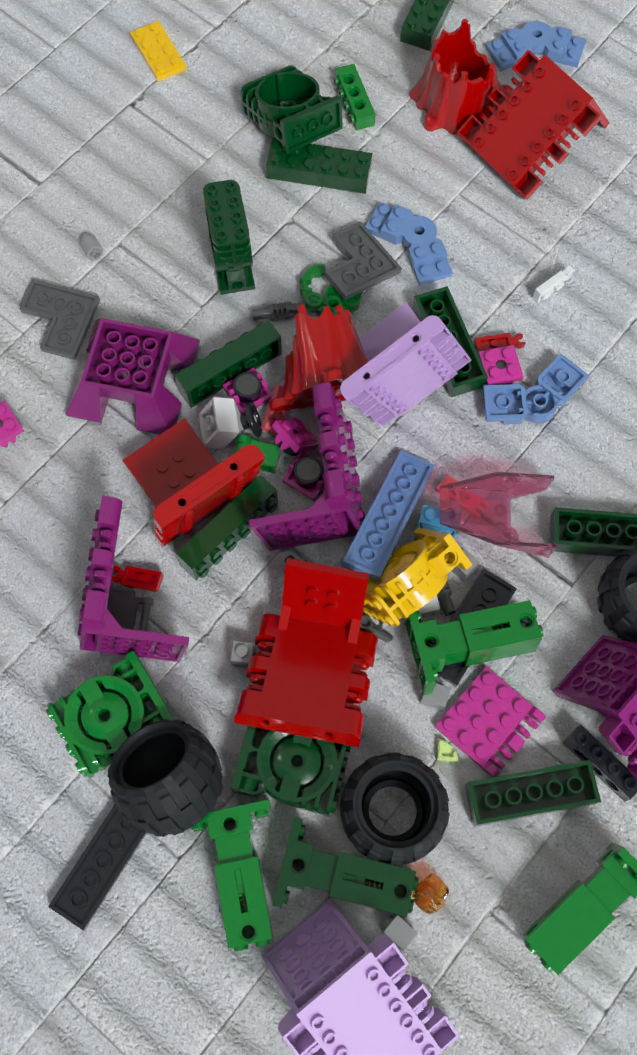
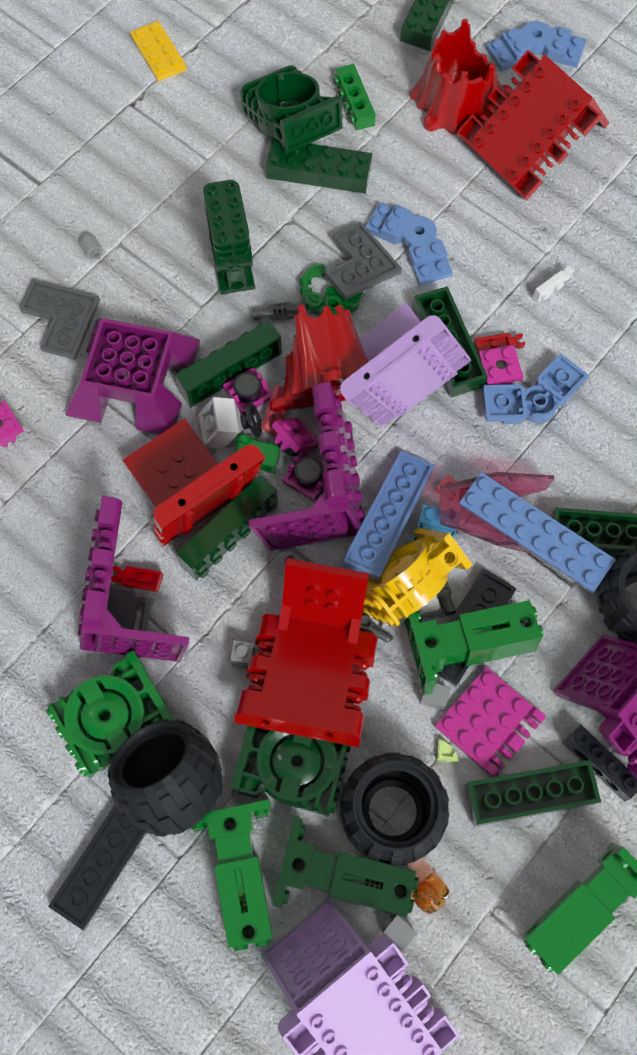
light grey brick [451,549,480,582] -> none
none -> medium blue plate [459,472,616,594]

